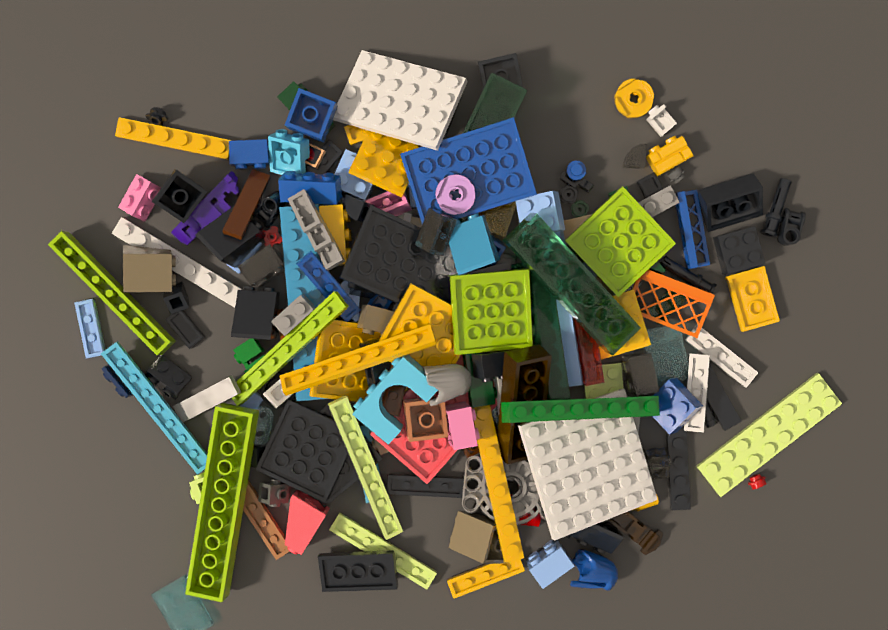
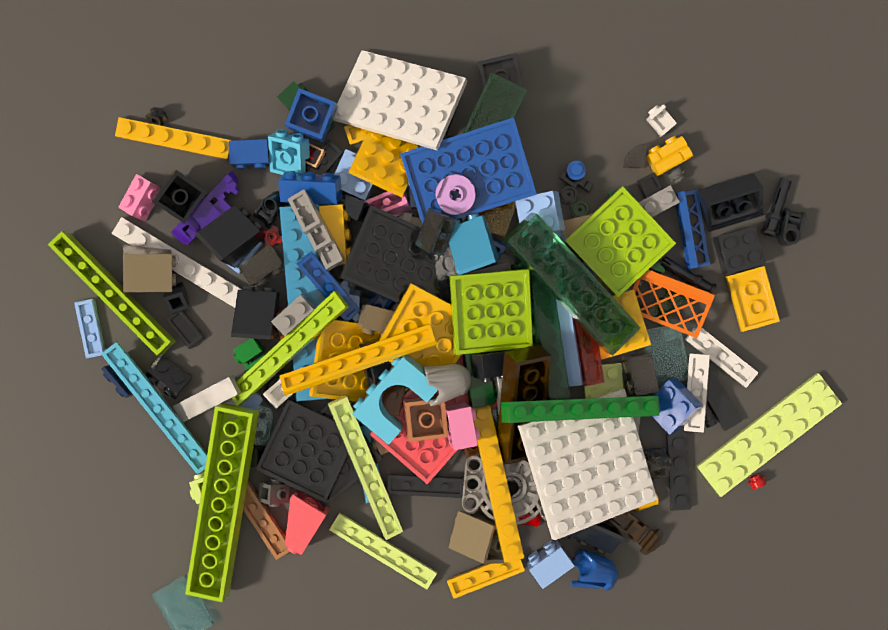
reddish brown tile [223,169,270,240] -> none
black plate [318,550,398,592] -> none
yellow plate [614,79,654,118] -> none

